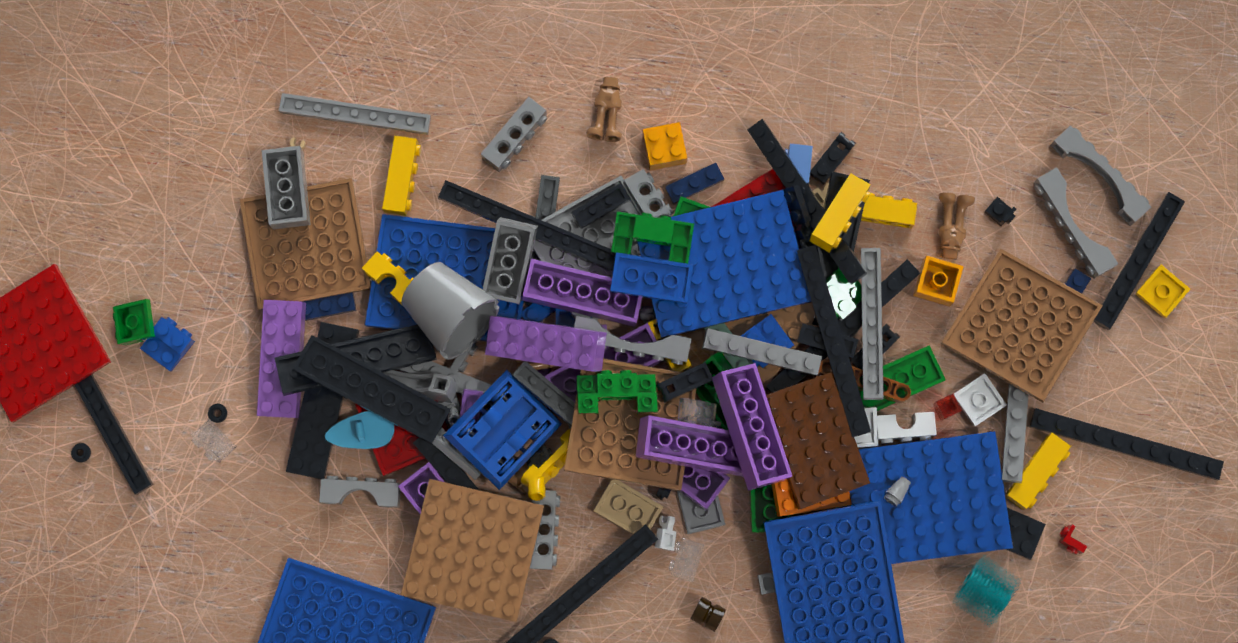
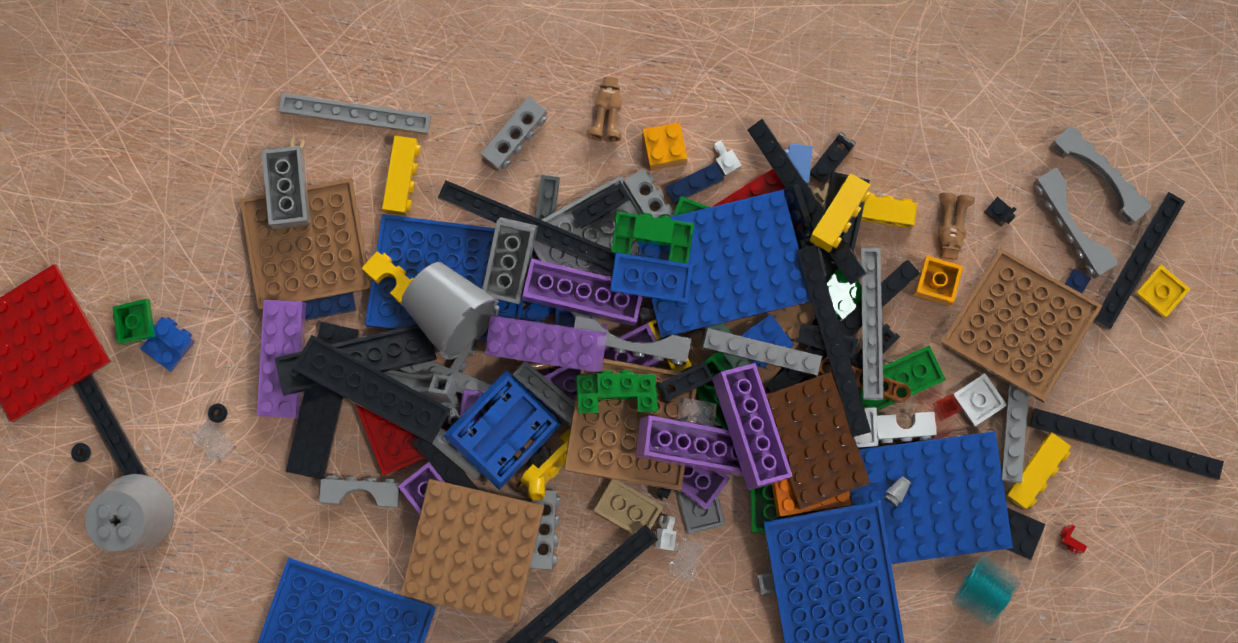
medium azure shield [325,411,394,449] -> none
dark brown wheel [690,597,726,632] -> none
none -> light grey cone [85,474,174,552]
none -> white plate [713,140,742,176]

